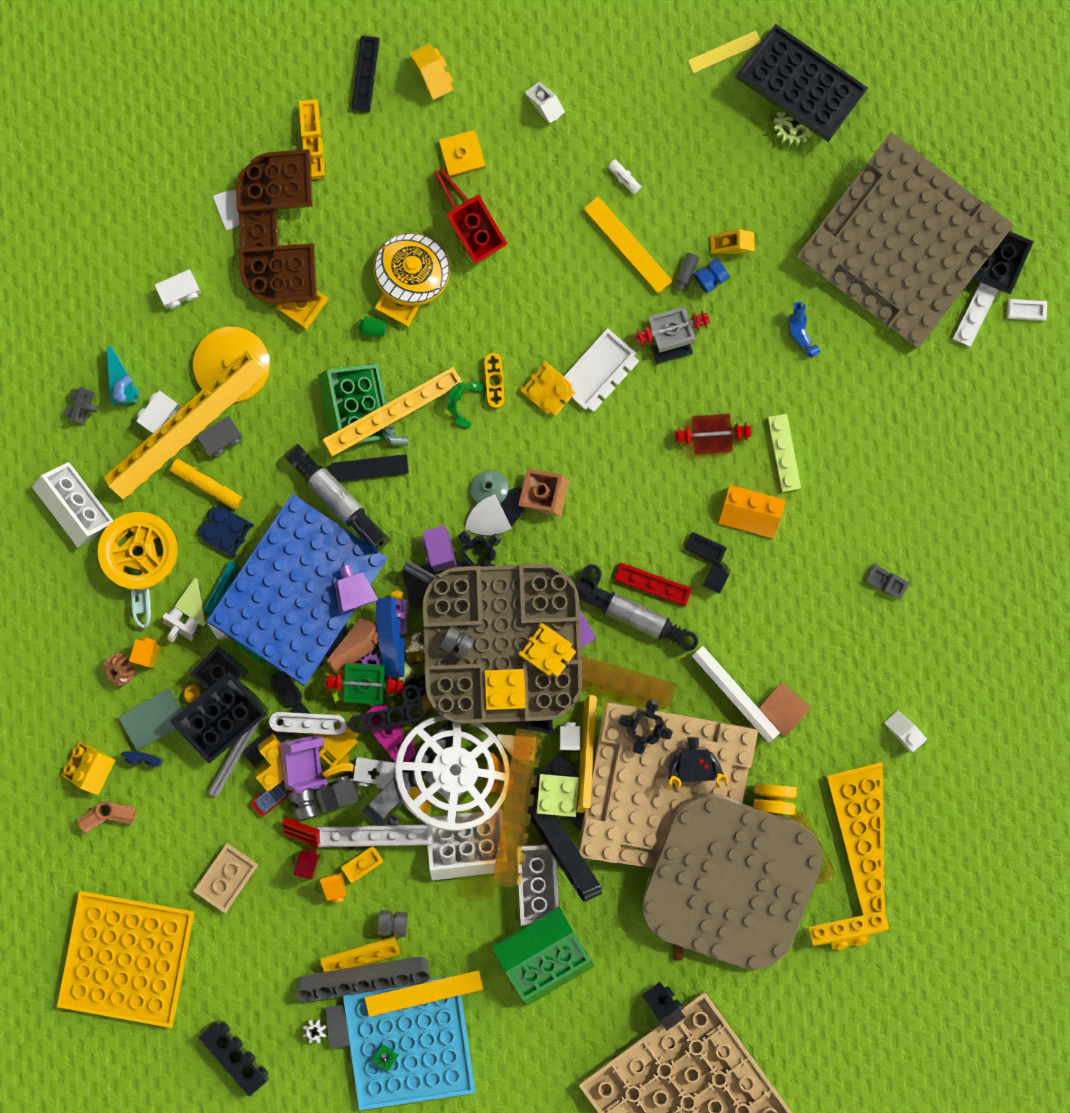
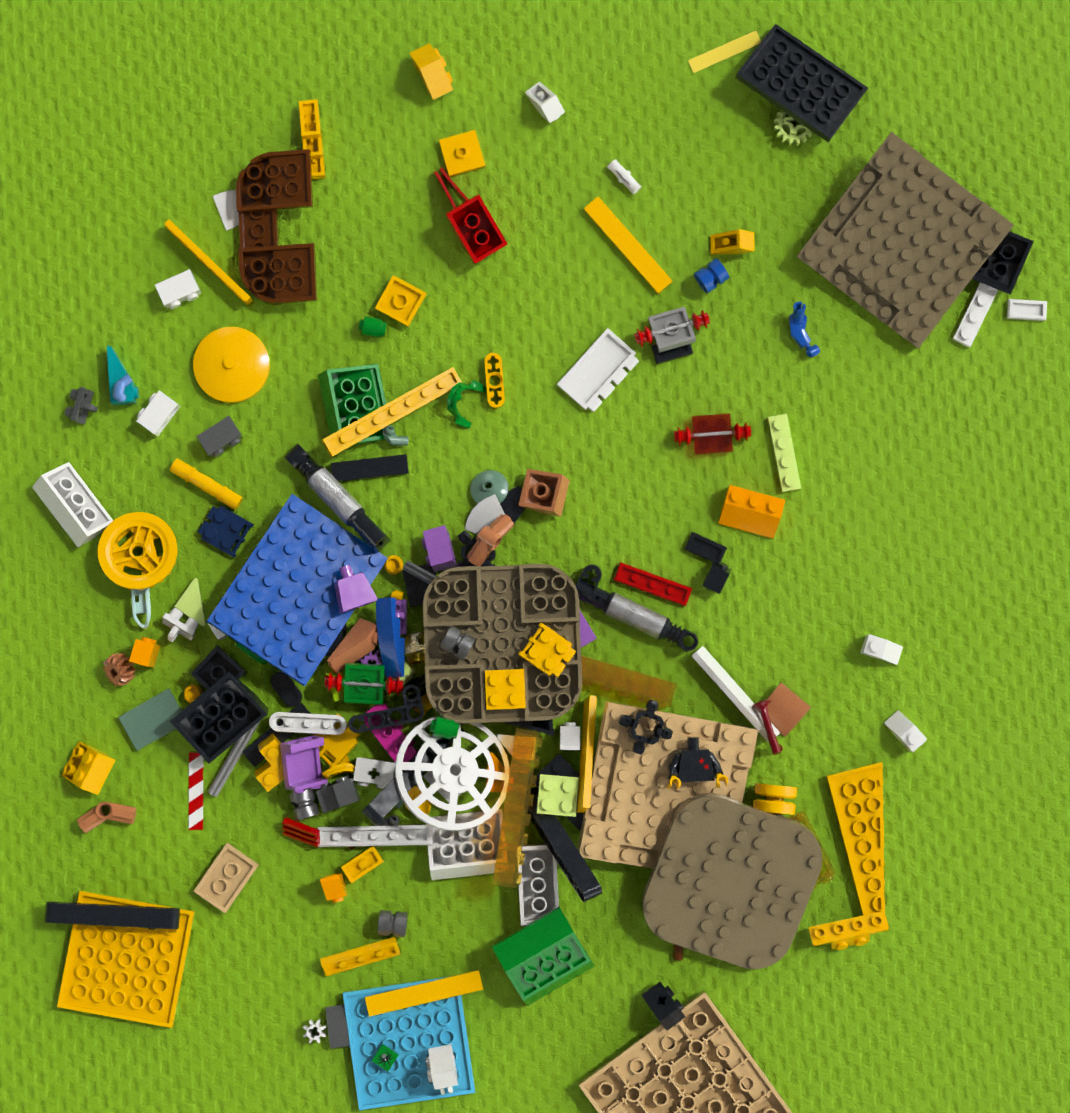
yellow brick [104,351,267,499] -> none
dark blue slope [121,751,165,768] -> none
black brick [199,1019,269,1097] -> none
teal axle [204,561,239,614] -> none
tile [250,781,292,817] -> none
yellow plate [276,291,329,330] -> none
dark red slope [293,848,321,880] -> none
dark grey beam [296,957,430,1002] -> none
black tile [351,35,380,113] -> none
dish [374,233,450,306] -> none
yellow plate [520,360,576,416] -> none
dark grey cylinder [675,253,700,291] -> none
dark grey slope [864,564,909,600] -> none
none -> black beam [44,902,180,929]
none -> yellow tile [164,219,253,305]
none -> sticker [189,753,203,830]
none -> yellow plate [384,555,403,575]
none -> white brick [426,1044,458,1095]
none -> green brick [430,717,459,740]
none -> nougat piece [467,514,514,566]
none -> dark red piece [752,700,783,755]
none -> white slope [860,634,903,665]

